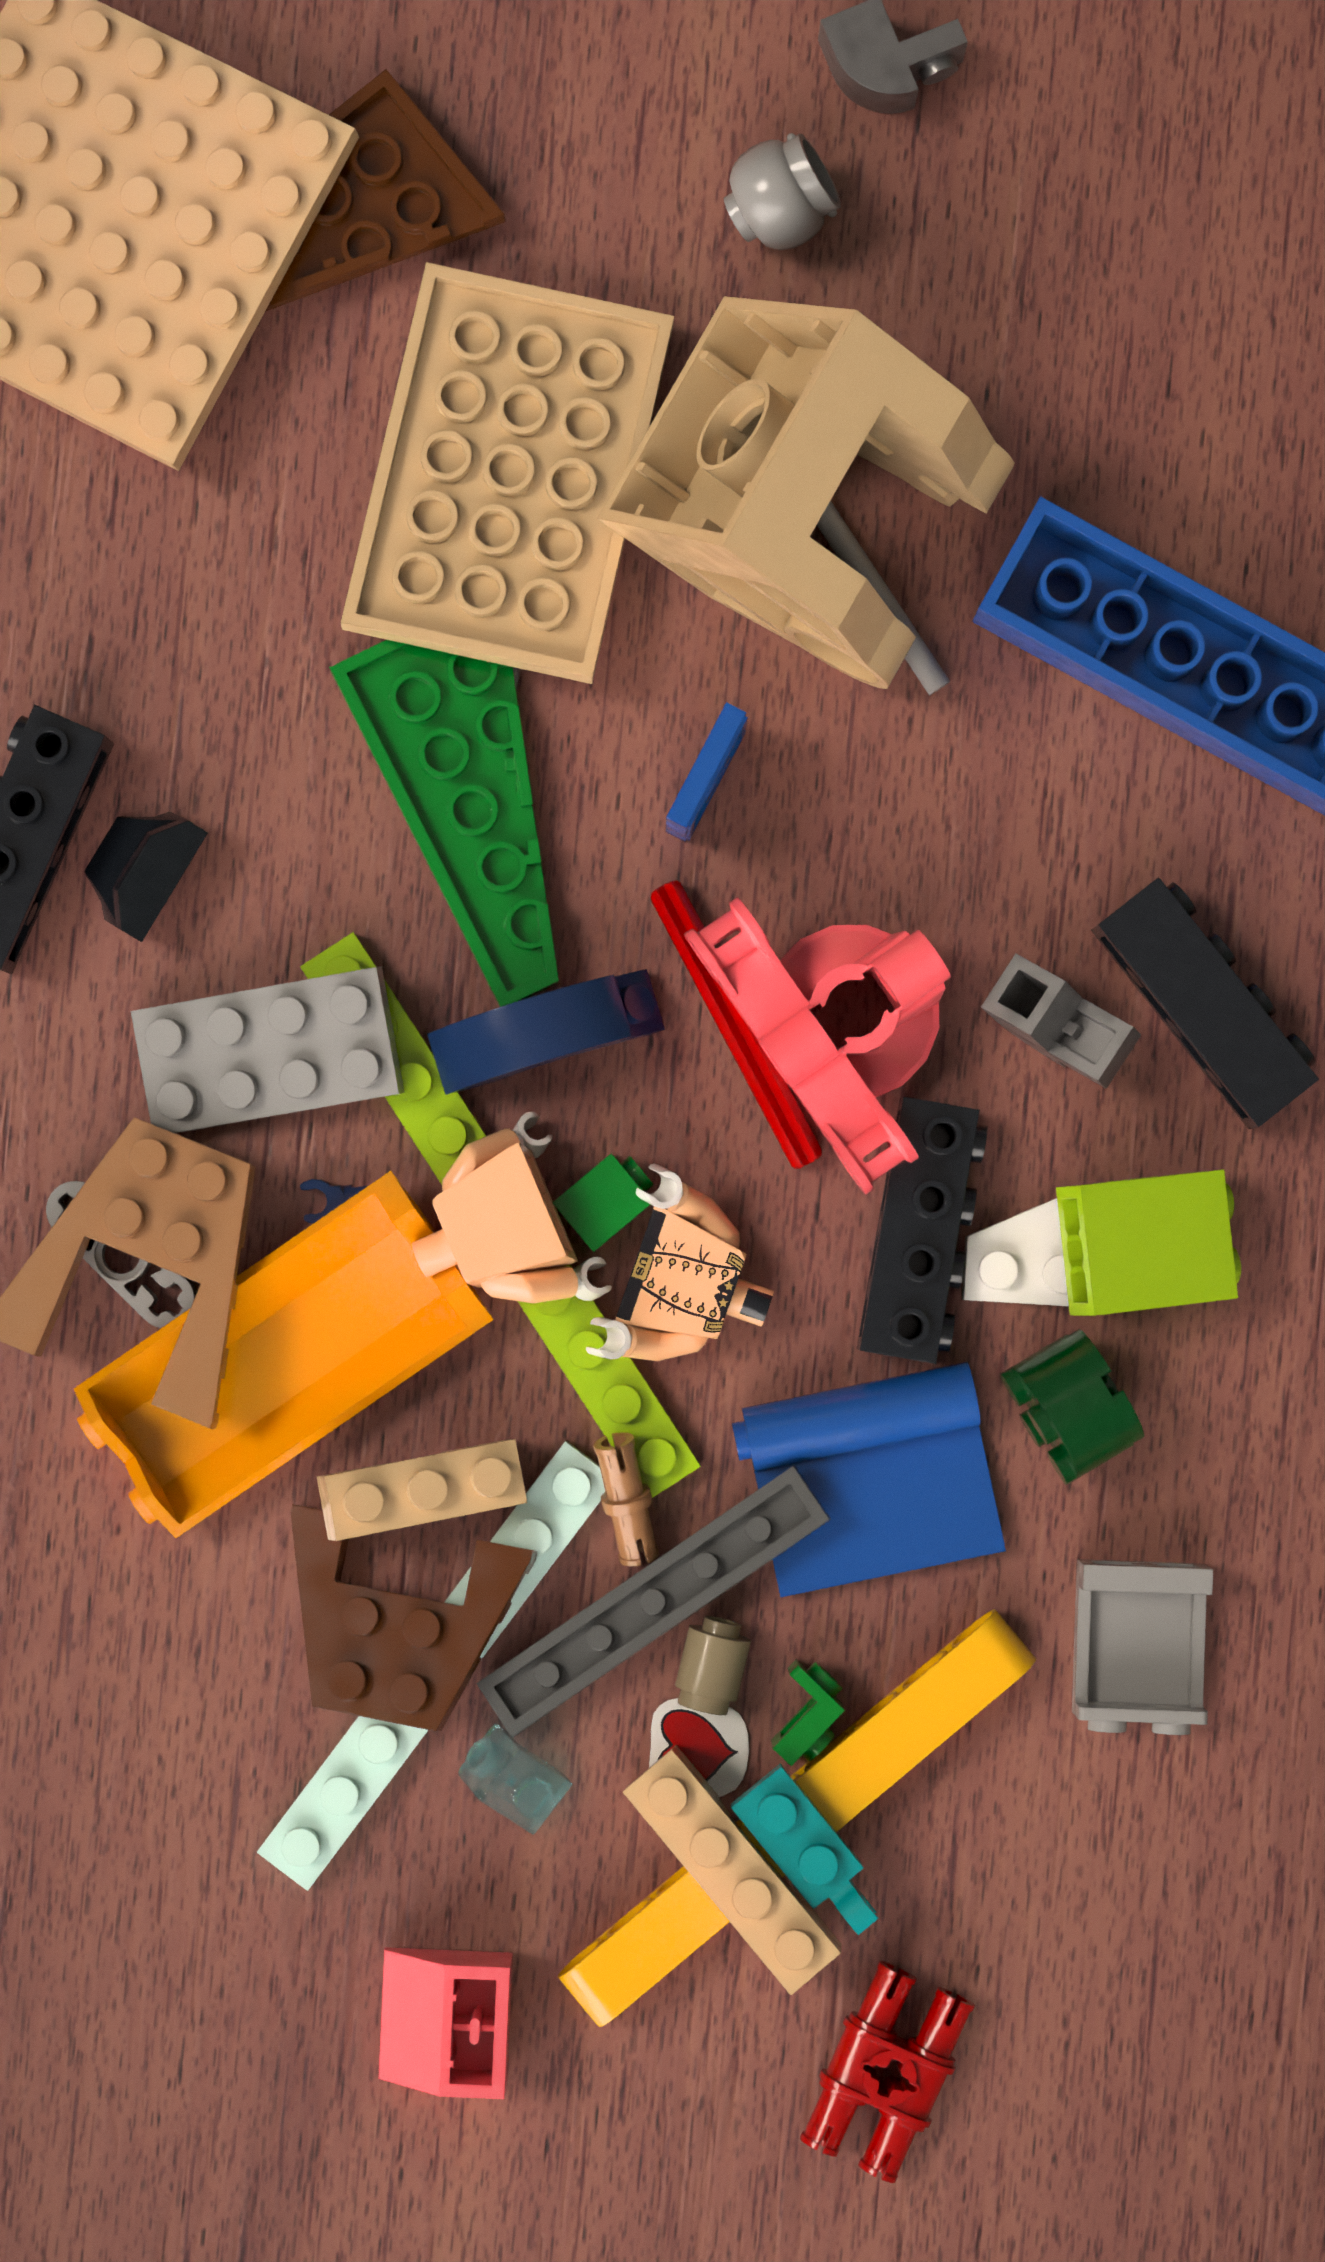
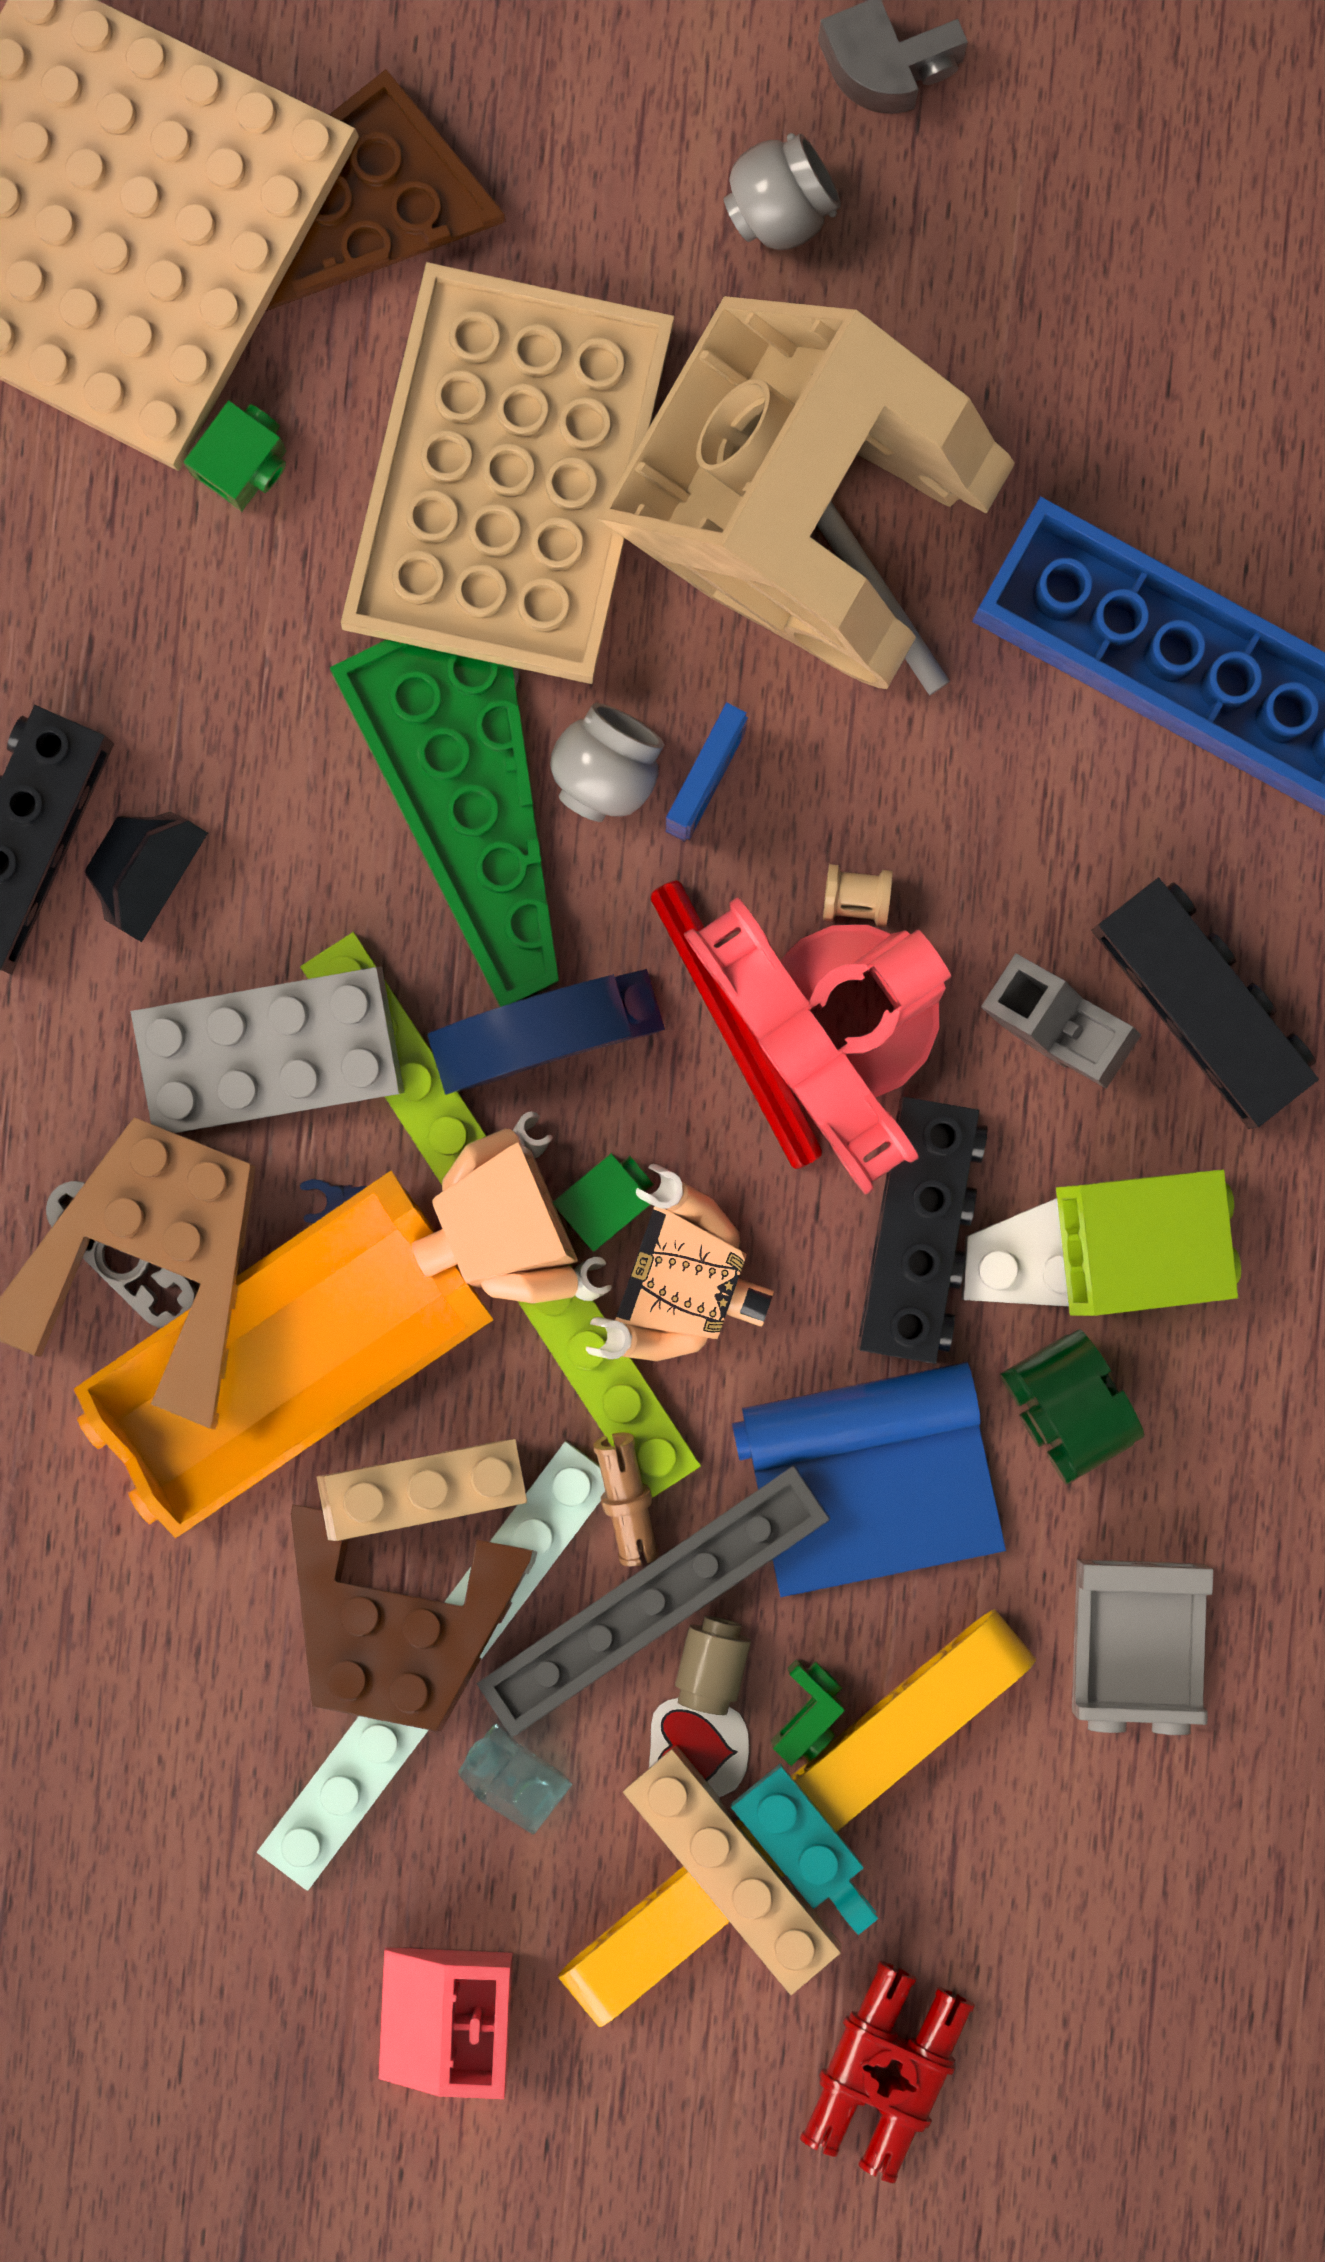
none -> green brick [183,400,286,512]
none -> light grey piece [550,703,665,822]
none -> tan bush [823,864,893,927]

